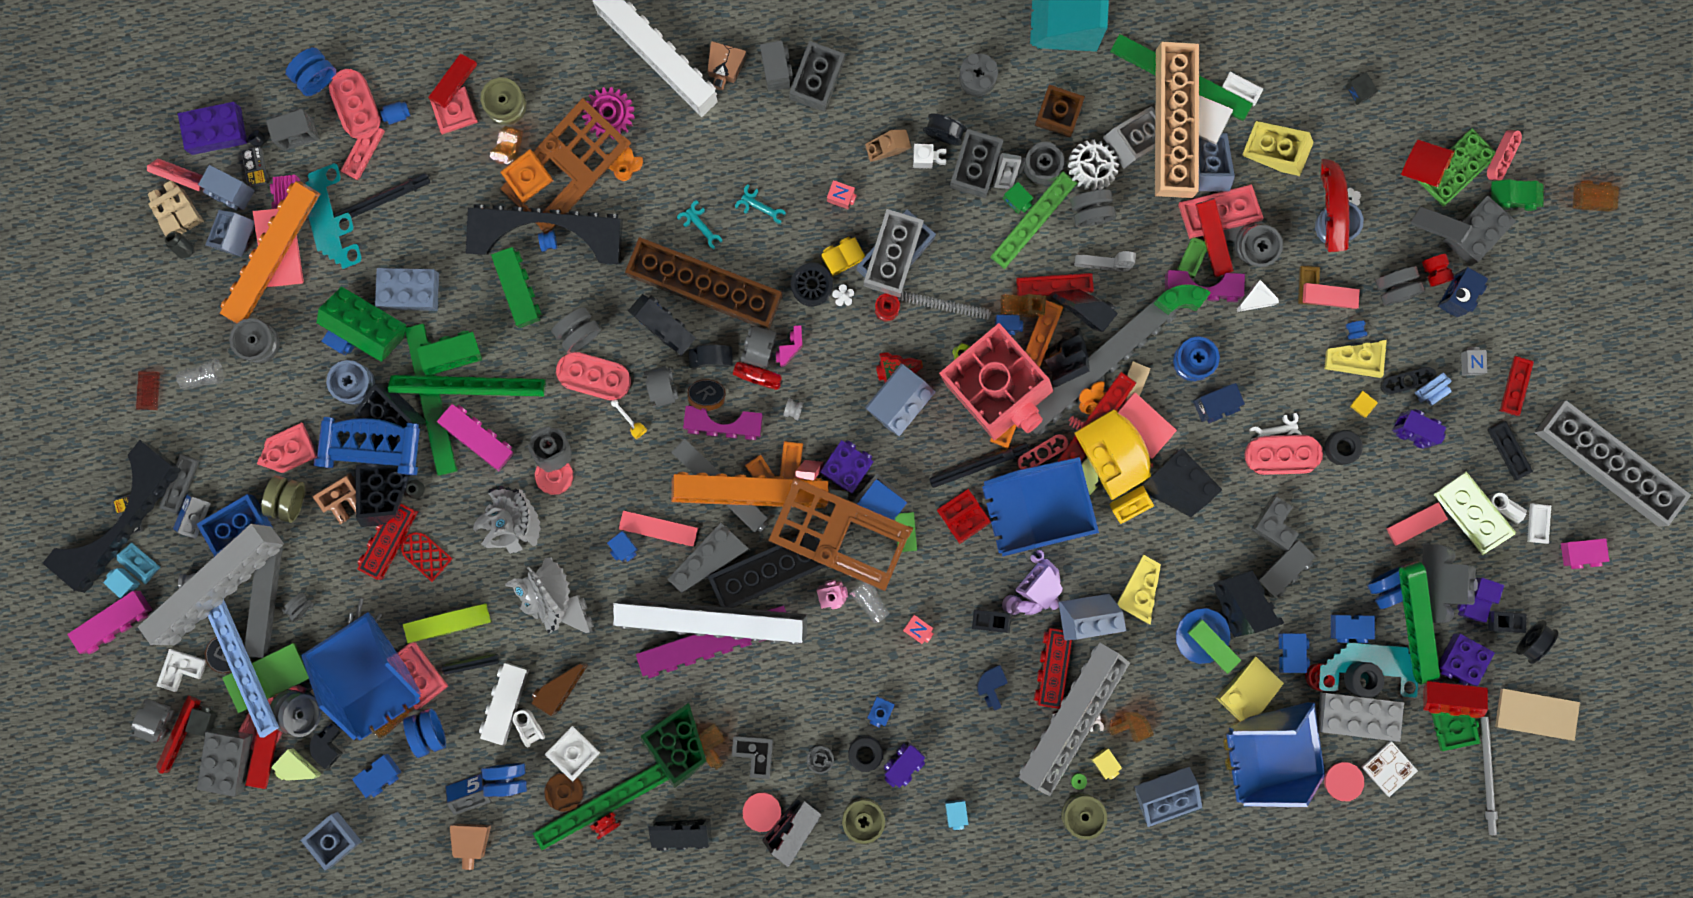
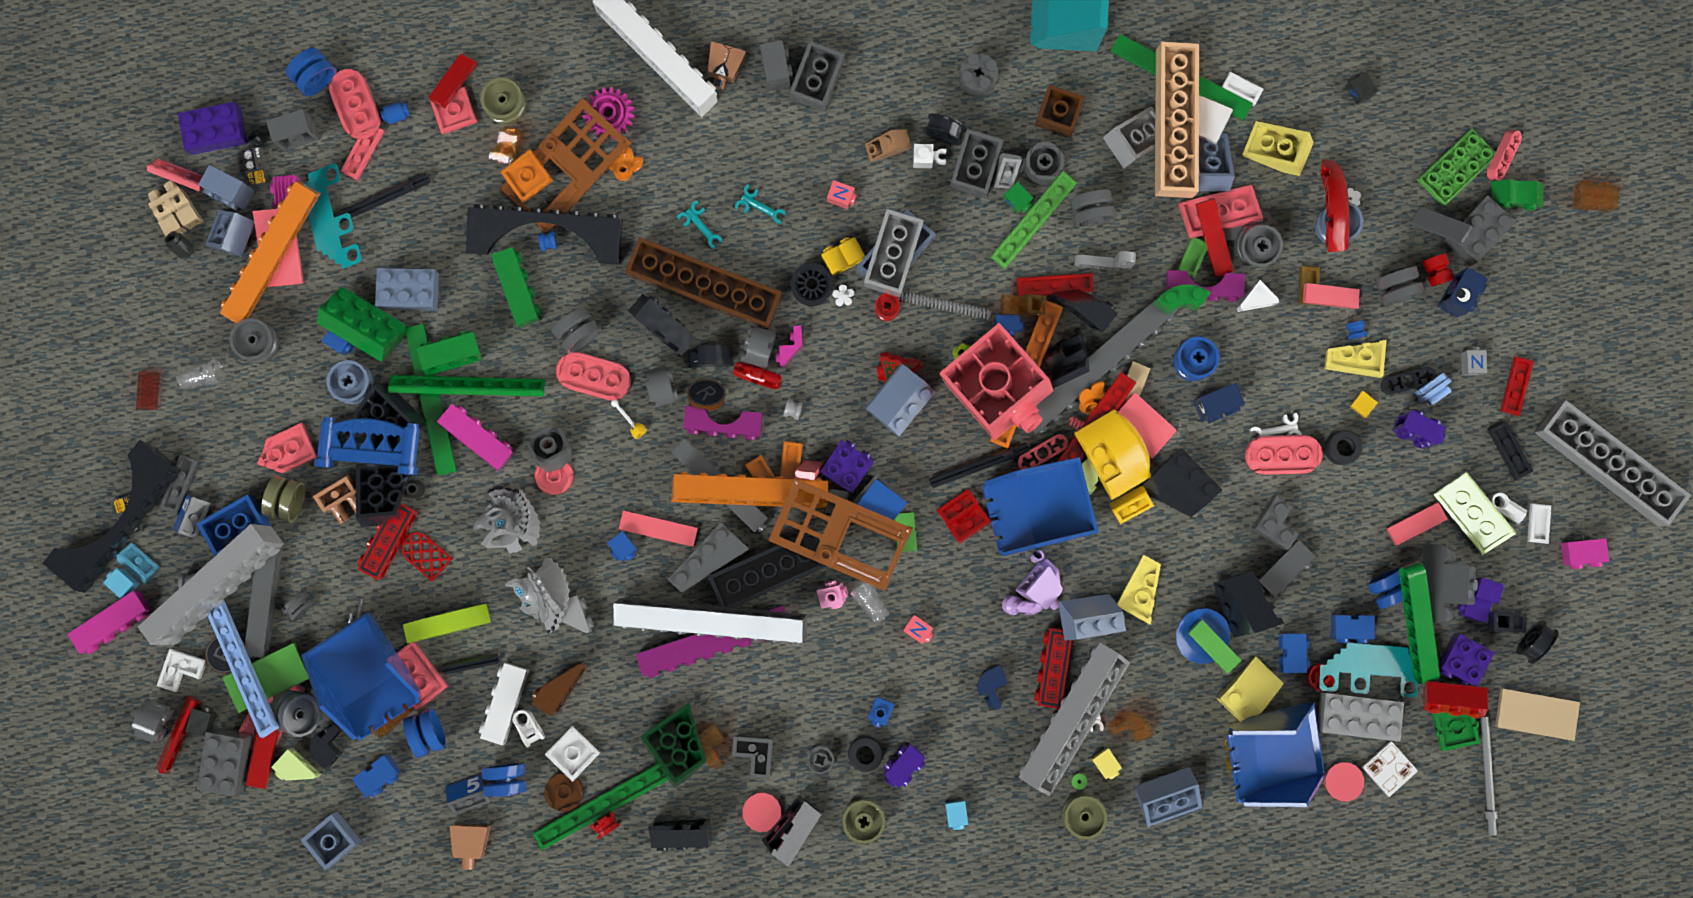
black brick [972,610,1012,633] -> none
white gear [1067,139,1119,191] -> none
black tyre [1345,662,1384,697] -> none
red slope [1401,140,1455,187] -> none

